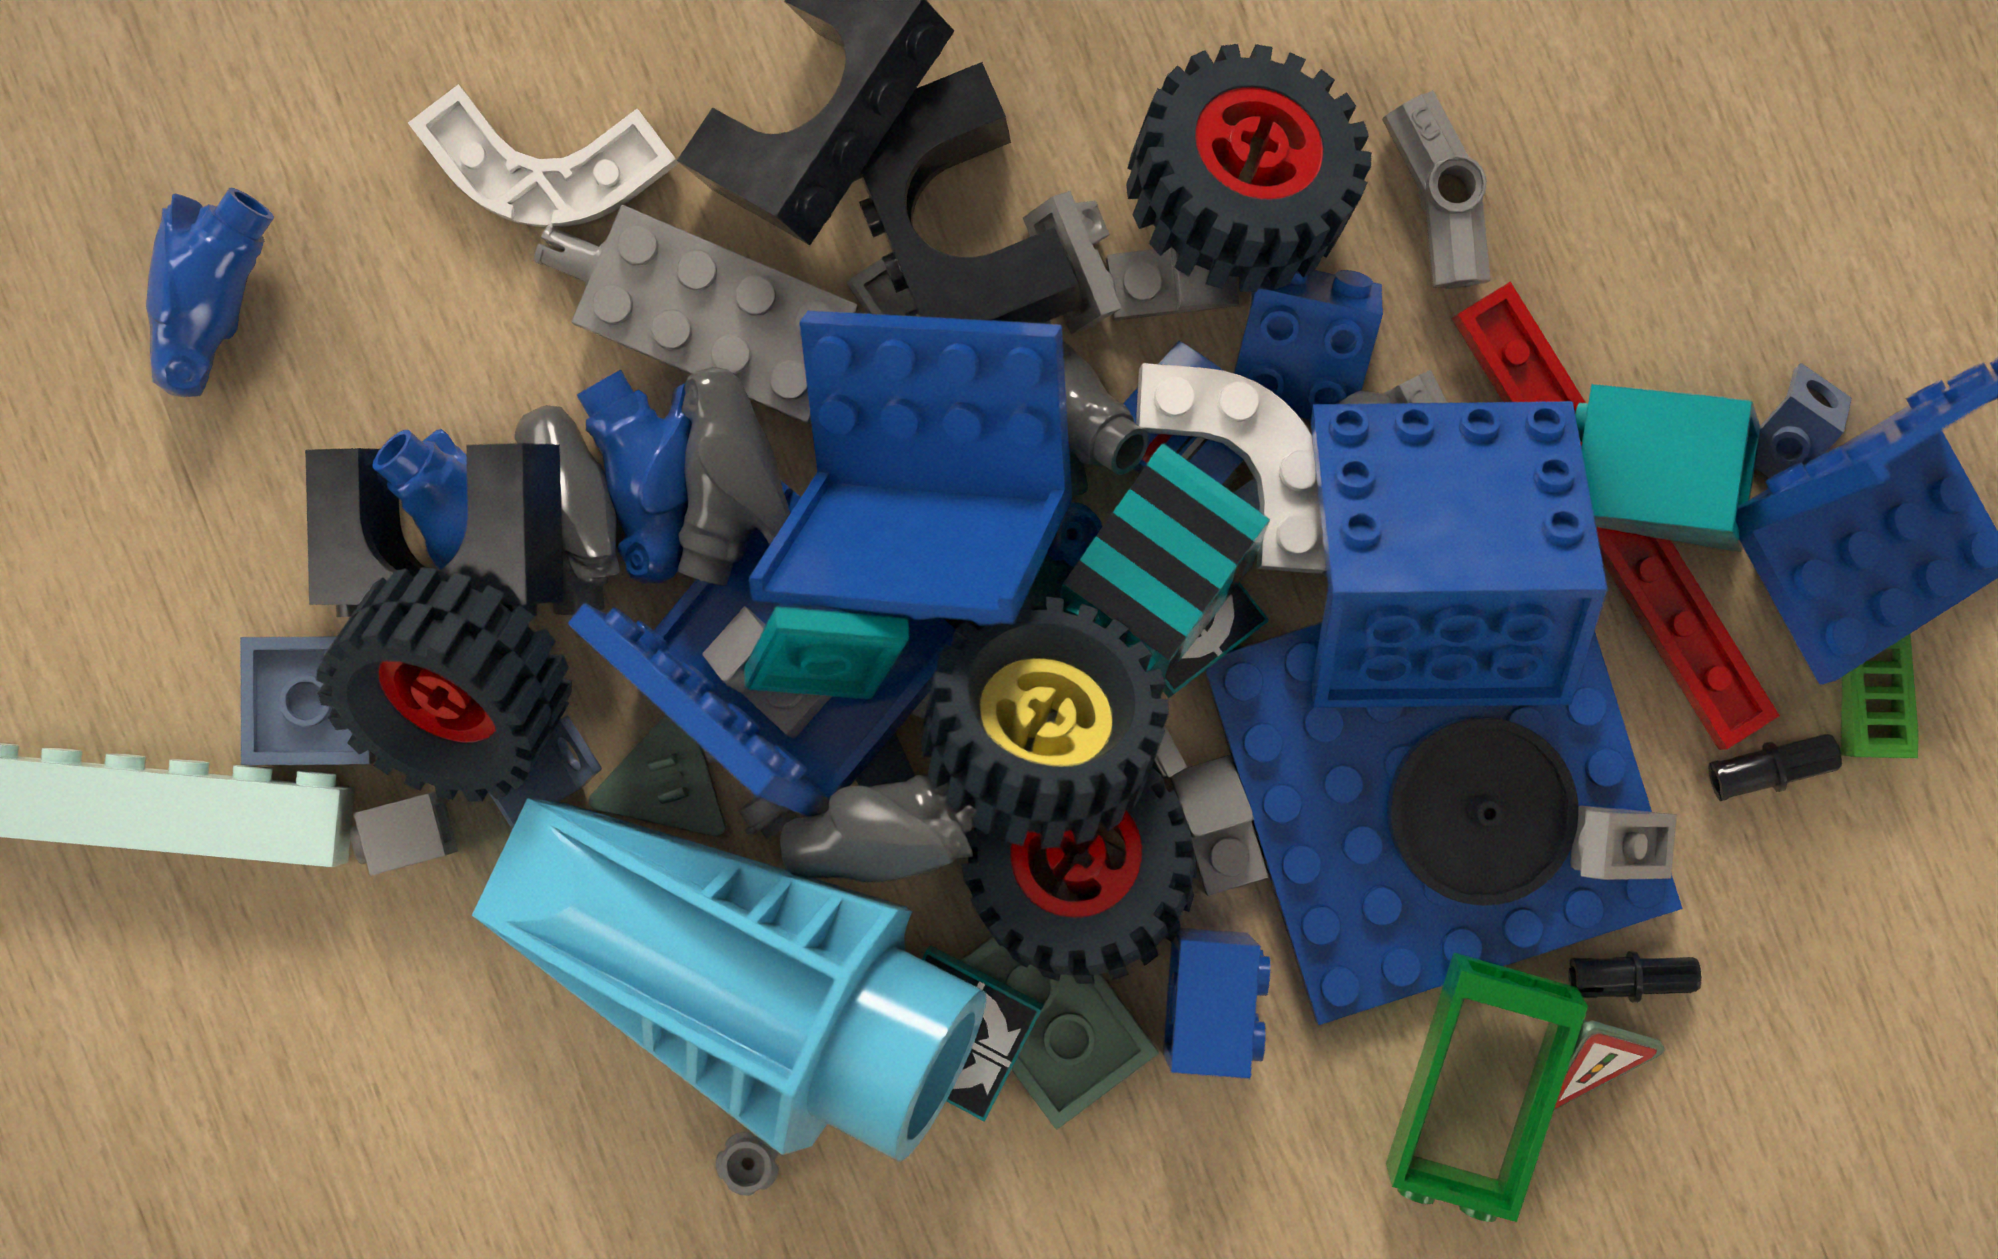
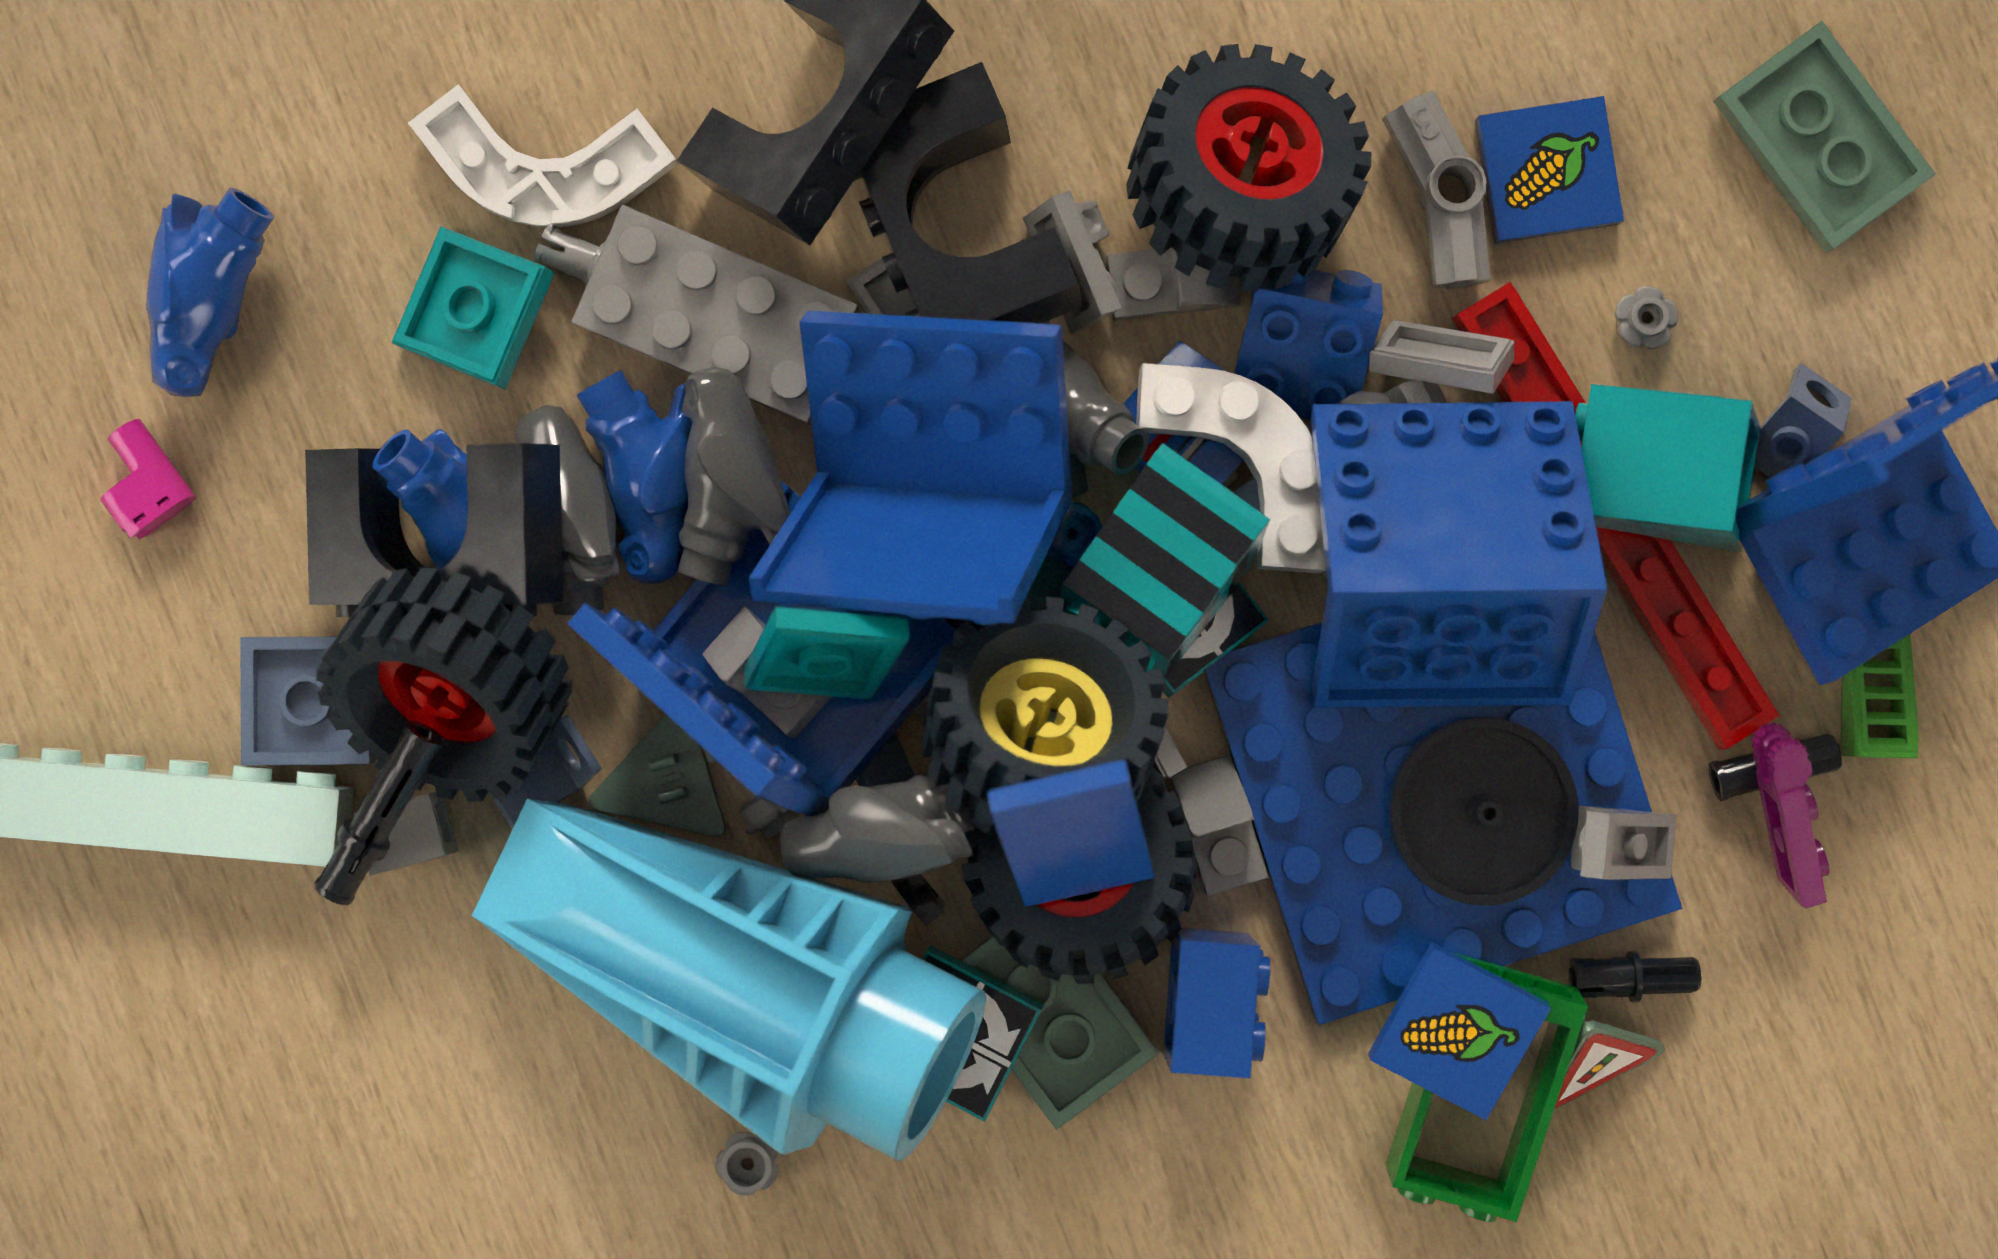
none -> dark pink piece [100,419,196,540]
none -> black pin [314,721,445,905]
none -> teal tile [391,226,555,390]
none -> black tile [891,875,945,927]
none -> blue tile [987,760,1155,907]
none -> blue tile [1368,942,1551,1120]
none -> light grey tile [1369,320,1515,394]
none -> blue tile [1475,96,1624,244]
none -> light grey plate [1615,286,1678,349]
none -> sand green plate [1713,21,1936,253]
none -> magenta hinge [1751,722,1830,909]

